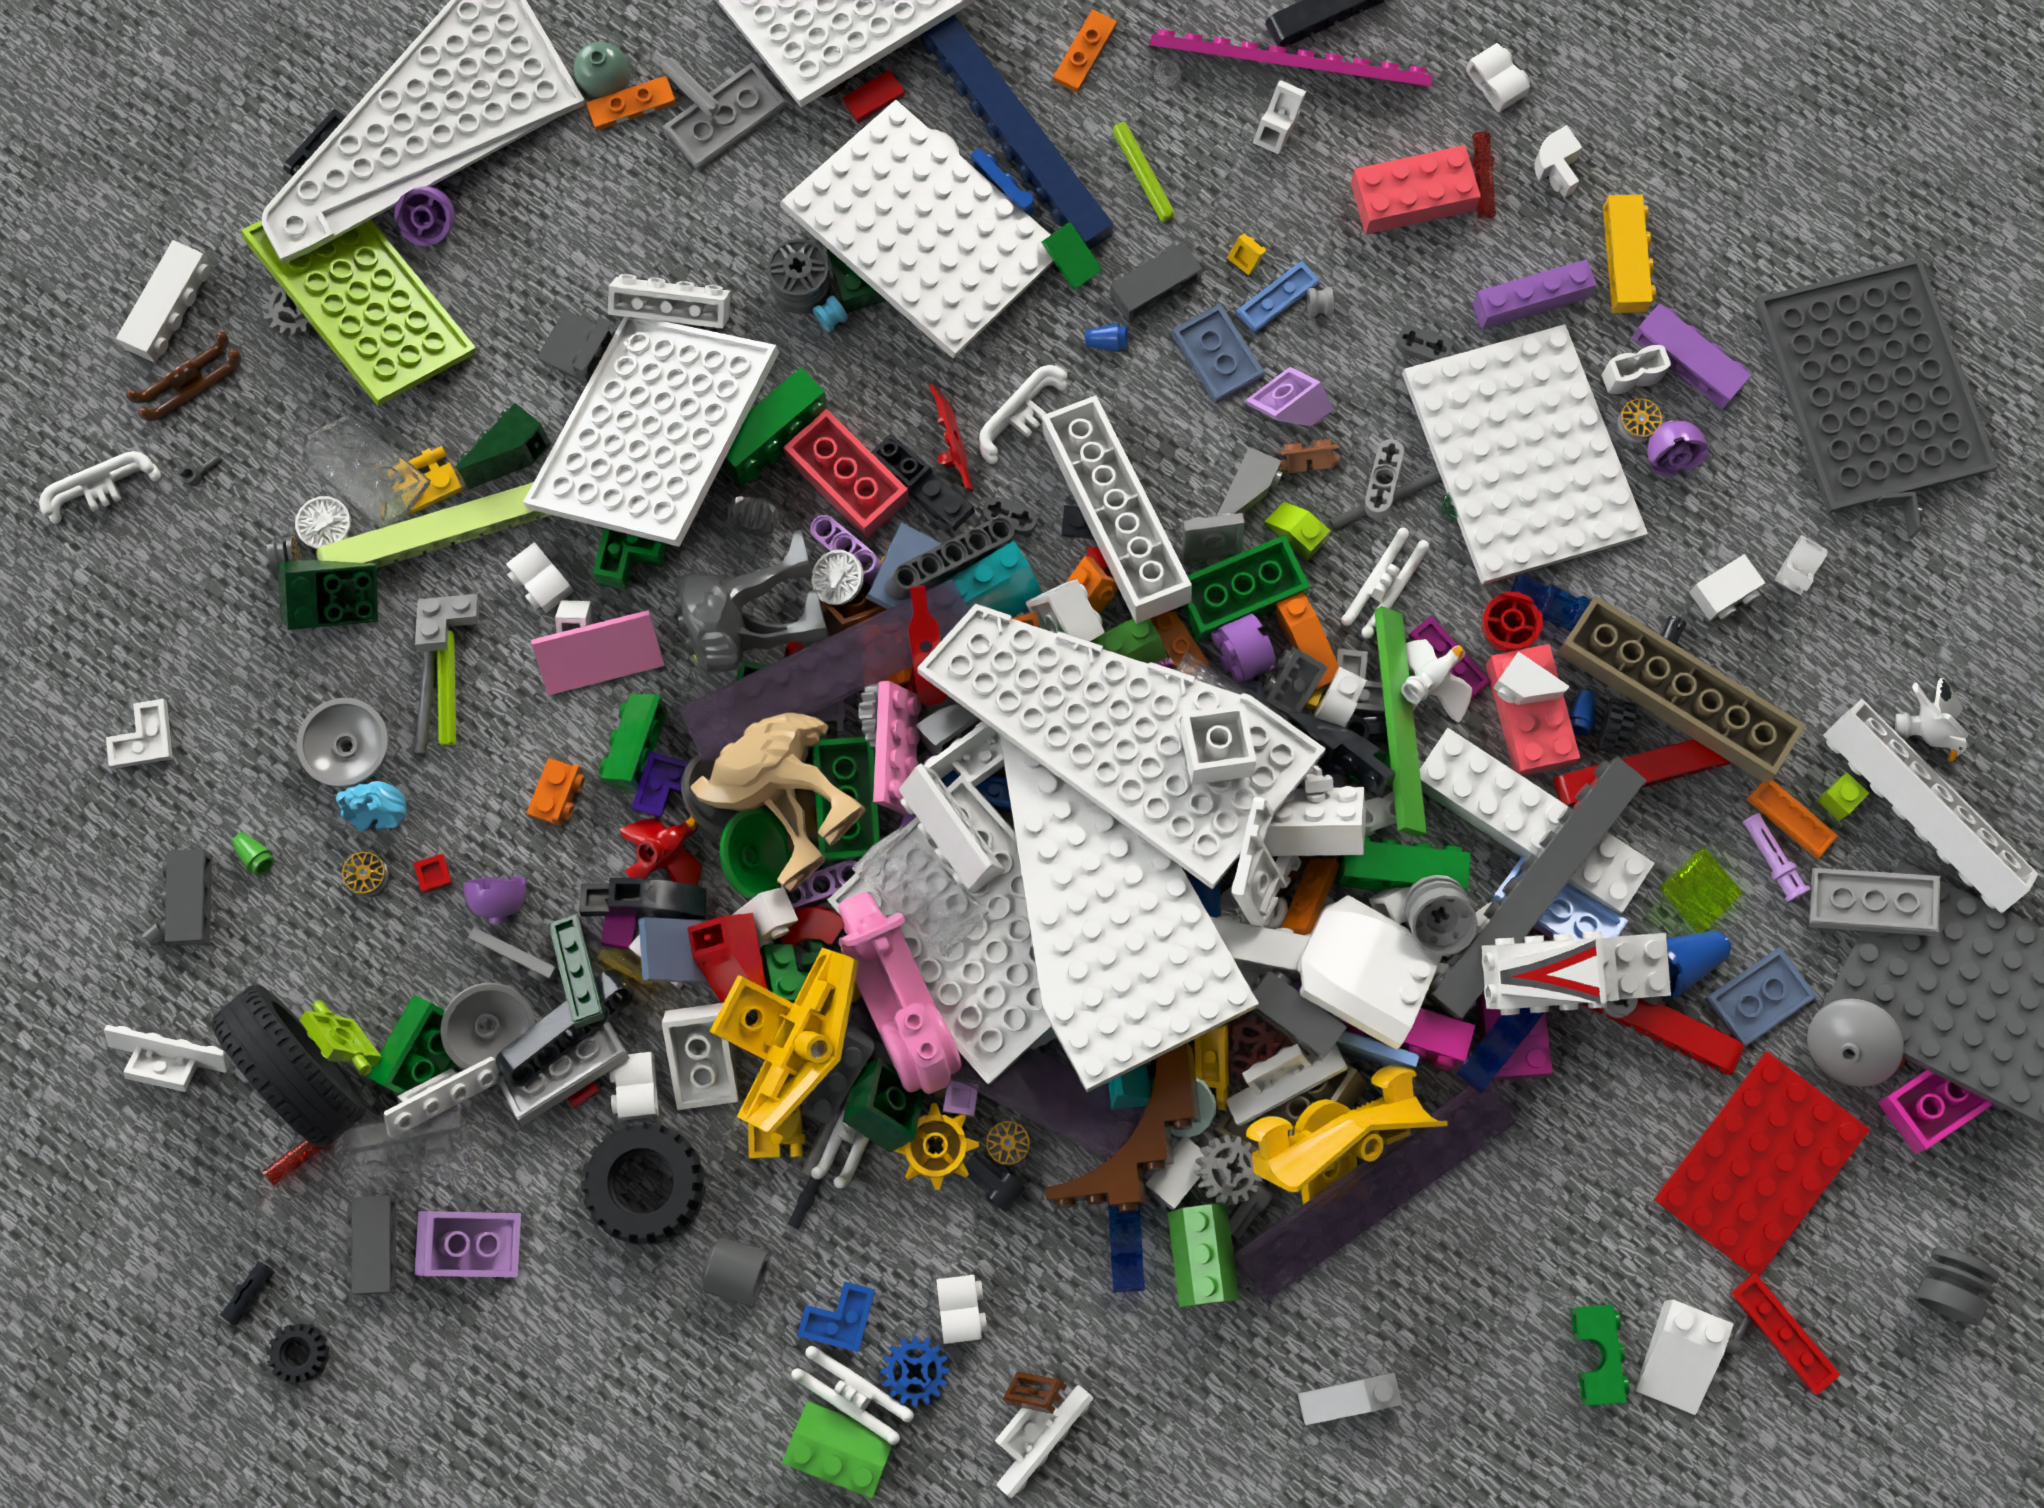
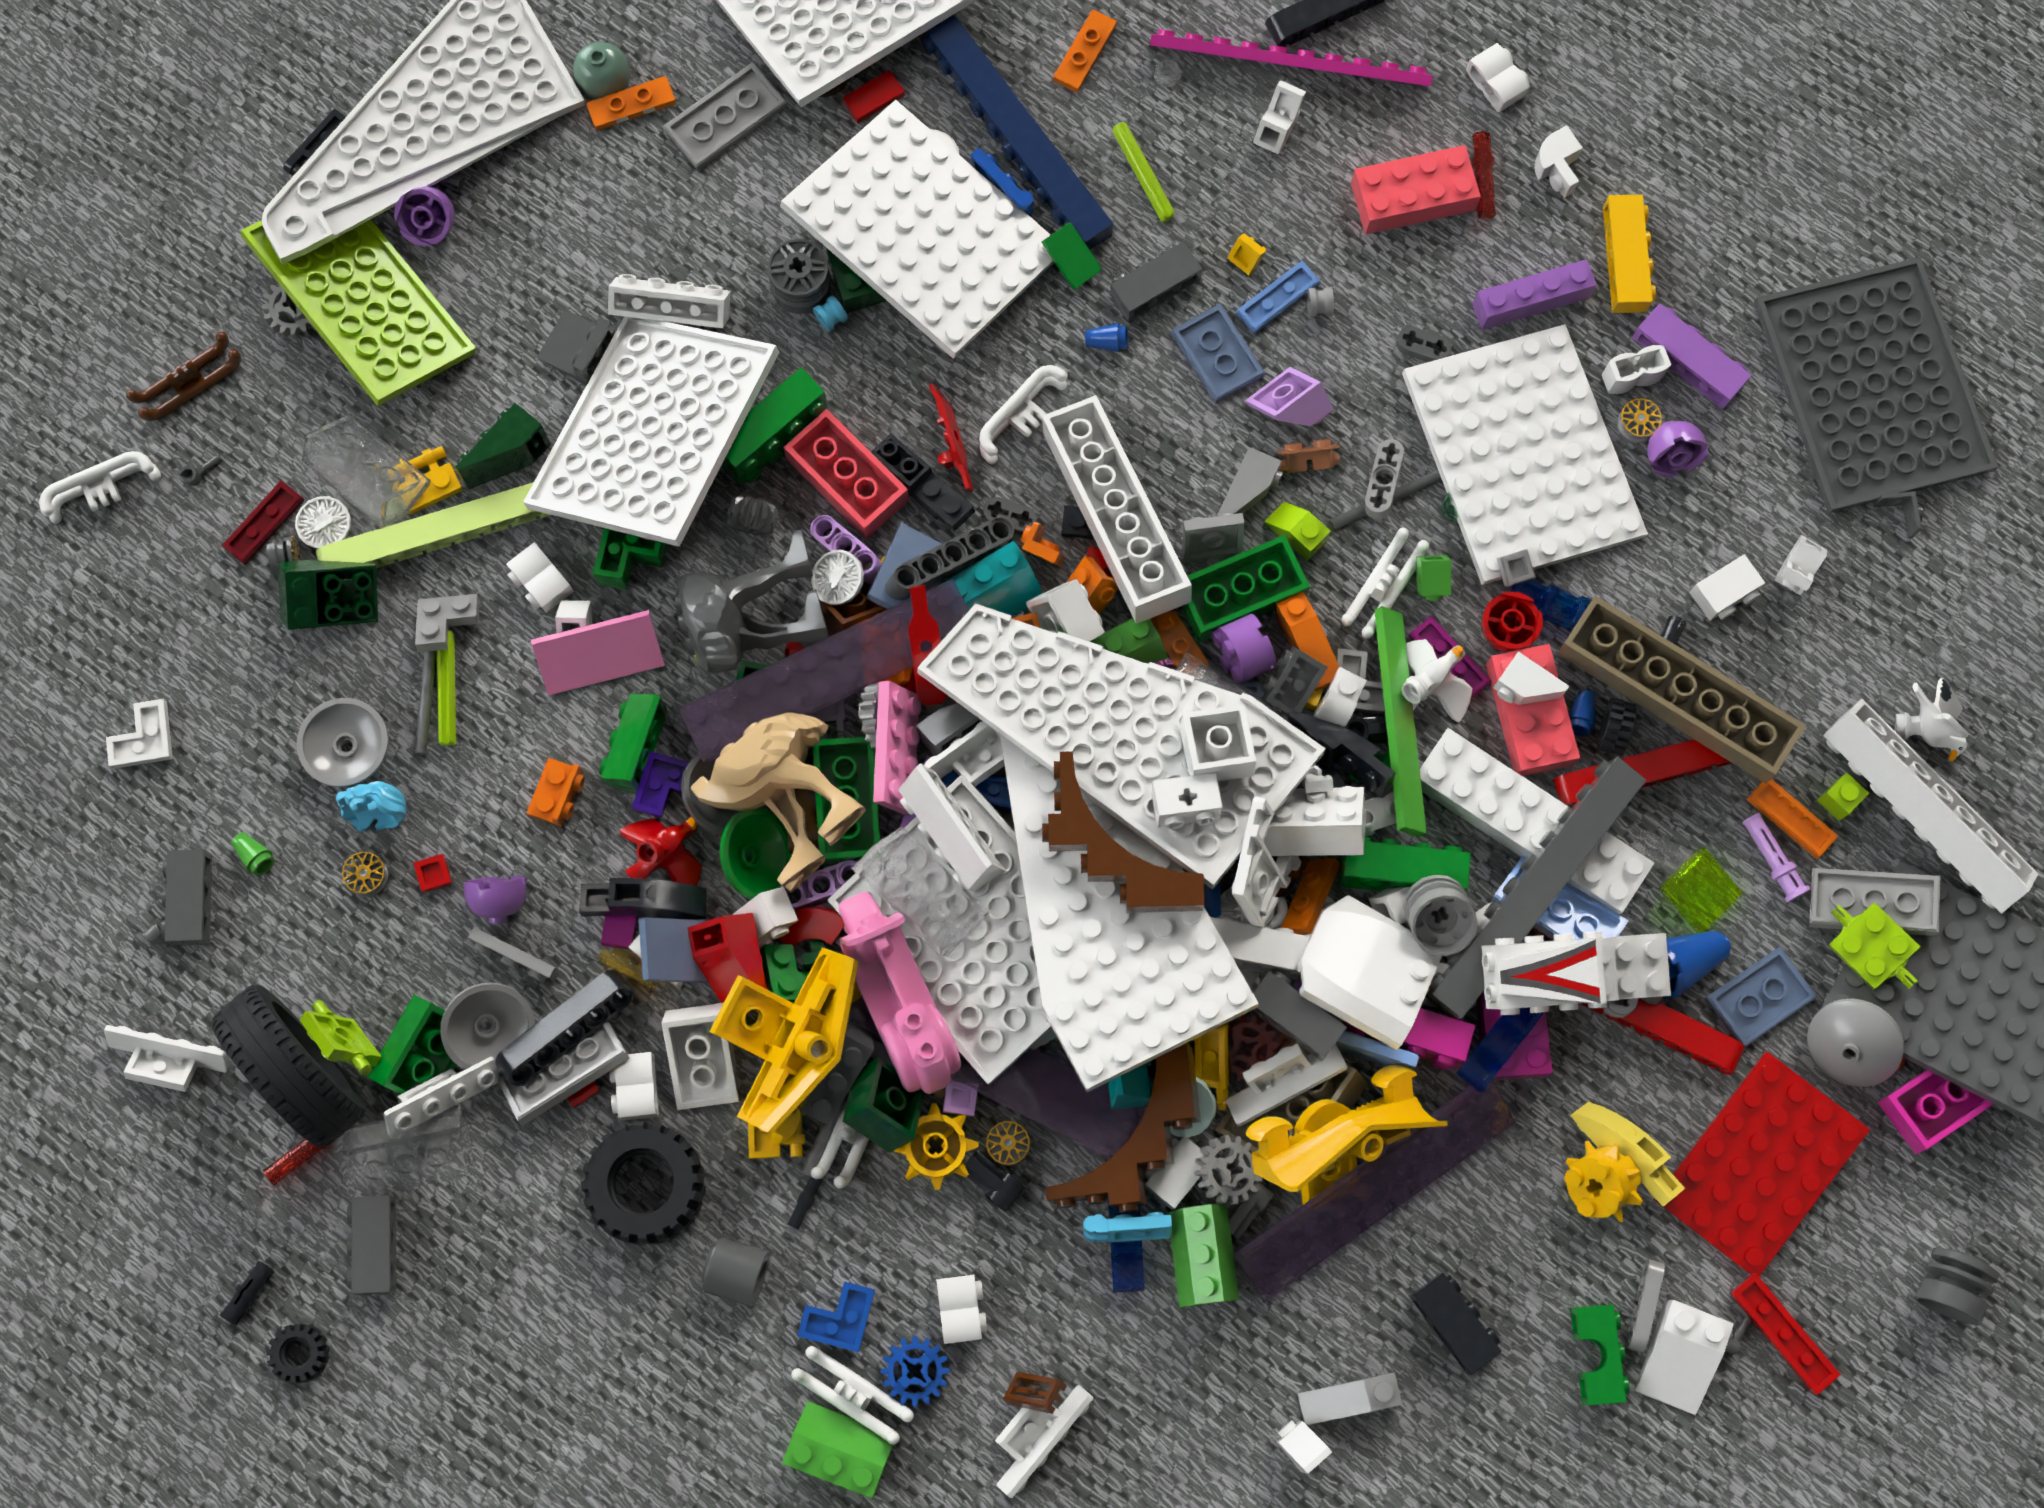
white brick [116,240,212,363] -> none
lavender slope [415,1211,521,1277] -> none
tile [549,913,606,1029] -> none
light grey axle [661,57,720,117] -> none
none -> dark red tile [221,480,305,565]
none -> orange bracket [1020,521,1065,567]
none -> reddish brown arch [1042,751,1204,913]
none -> medium azure hinge [1083,1212,1172,1243]
none -> white brick [1151,773,1222,829]
none -> white slope [1276,1420,1332,1474]
none -> black brick [1409,1273,1502,1375]
none -> bright green brick [1416,555,1451,601]
none -> light grey tile [1497,549,1536,587]
none -> yellow brick [1564,1141,1643,1222]
none -> light yellow slope [1570,1102,1685,1207]
none -> light grey beam [1626,1259,1665,1353]
none -> lime plate [1828,902,1921,991]

